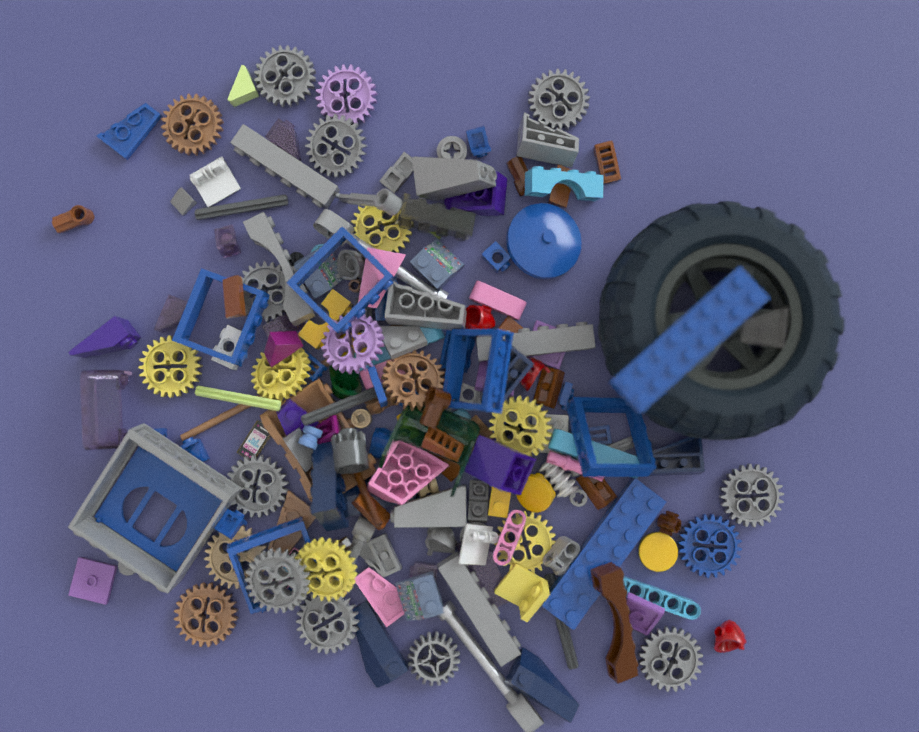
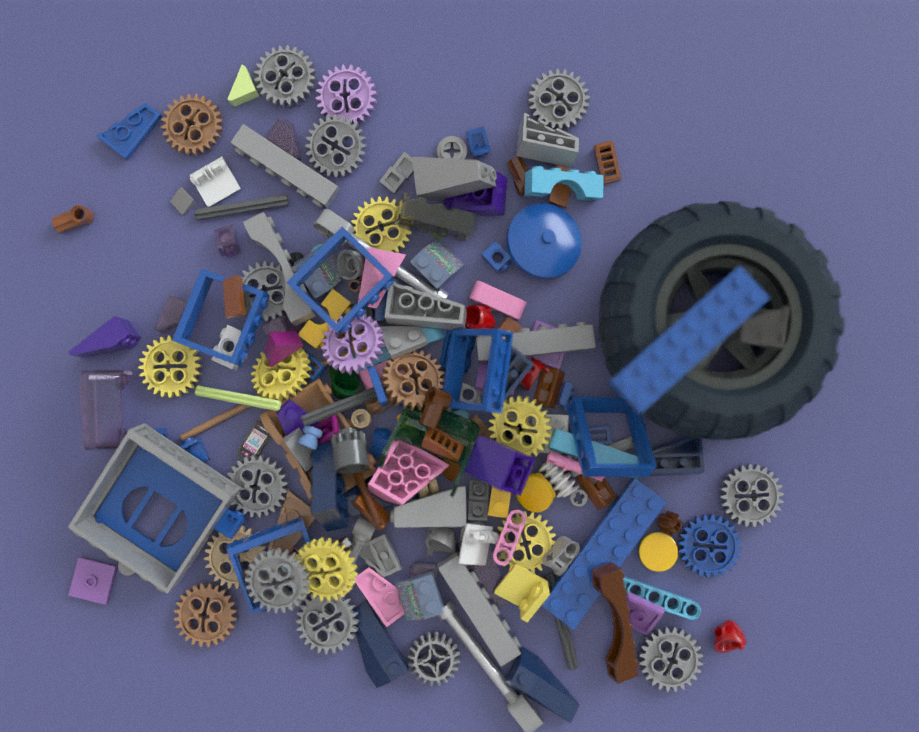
light grey piece [334,189,402,216] -> none

